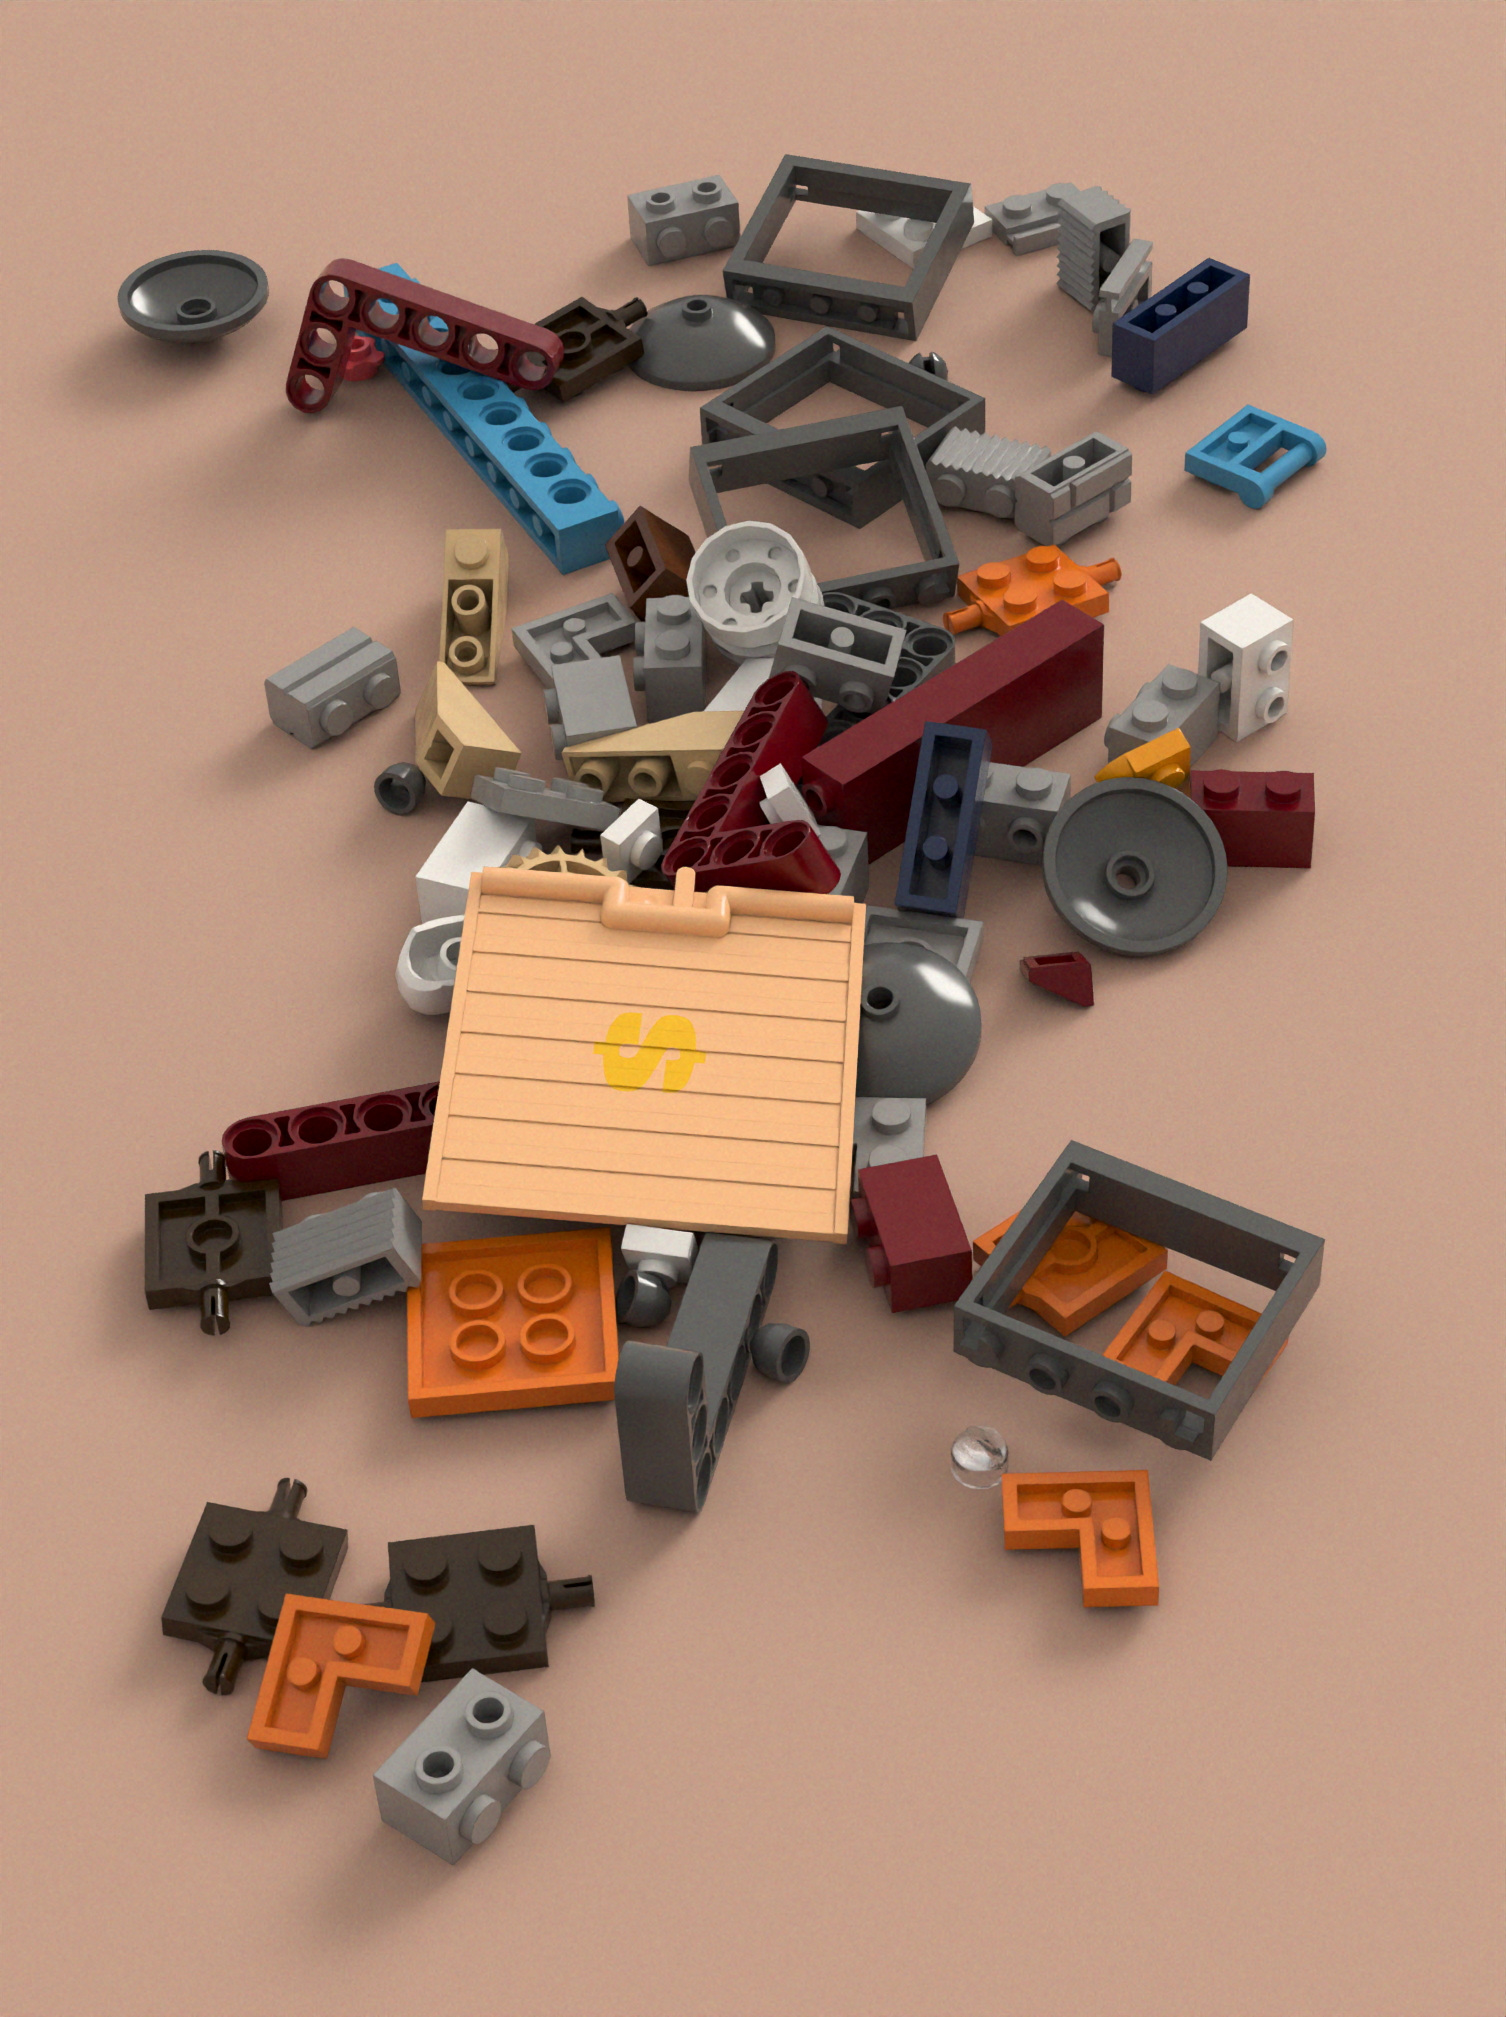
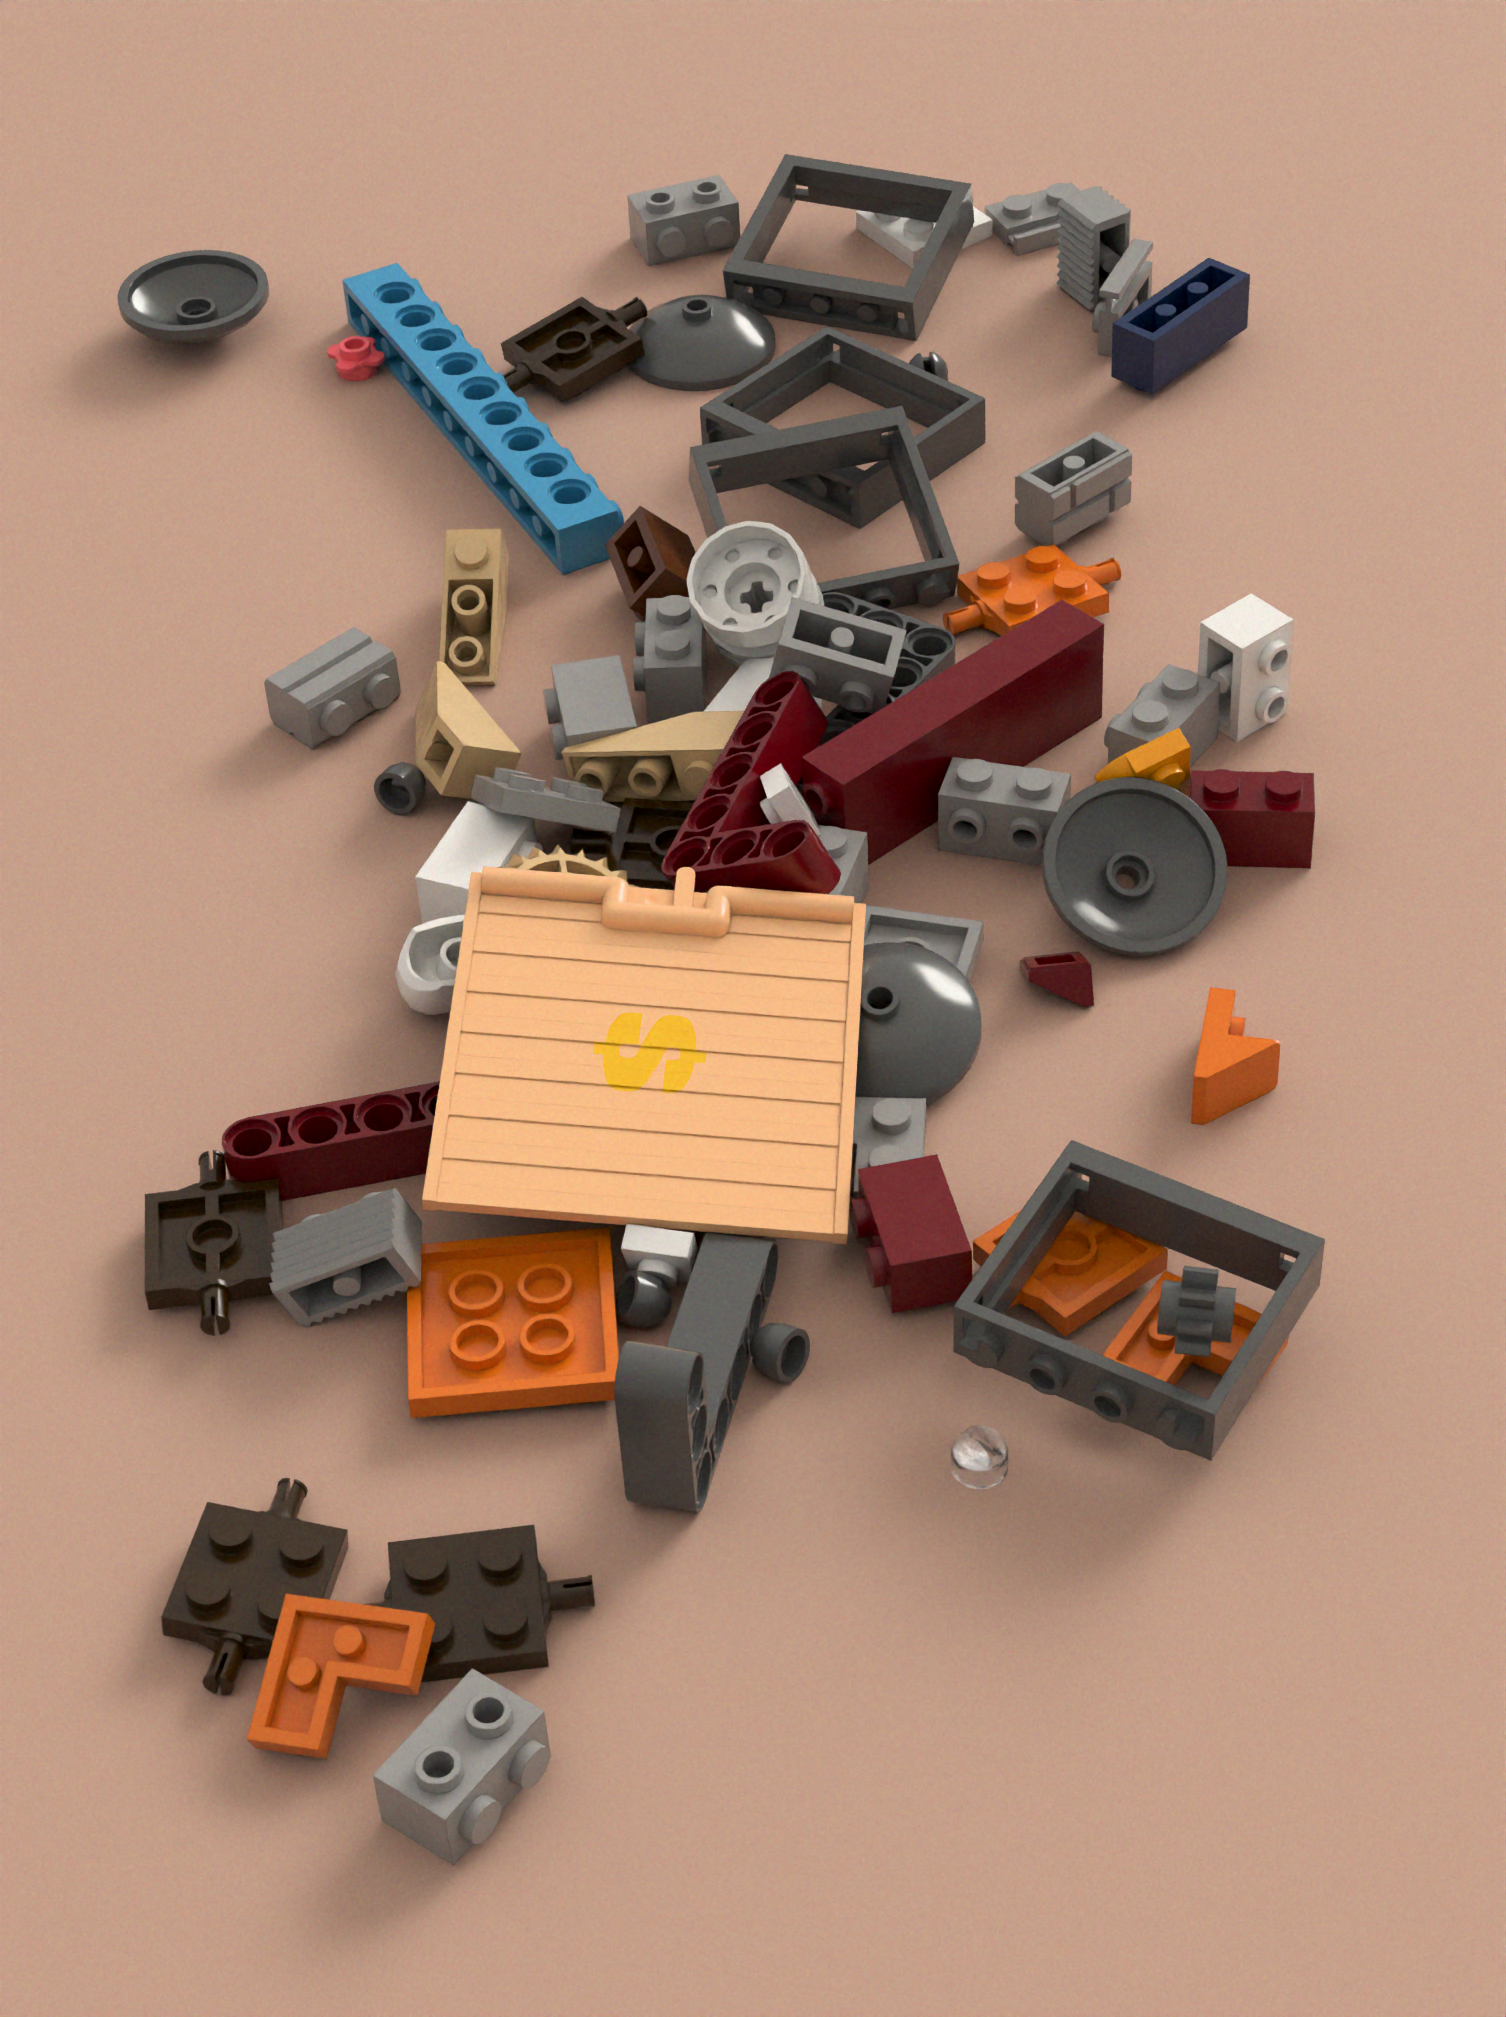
dark red beam [285,258,564,413] -> none
light grey plate [511,593,637,689] -> none
white plate [600,799,663,884] -> none
dark blue brick [894,721,993,919] -> none
light grey brick [926,426,1051,520] -> none
orange plate [1001,1470,1159,1607] -> none
dark azure plate [1184,405,1327,509] -> none
none -> dark grey gear [1157,1266,1236,1357]
none -> orange slope [1191,987,1280,1125]

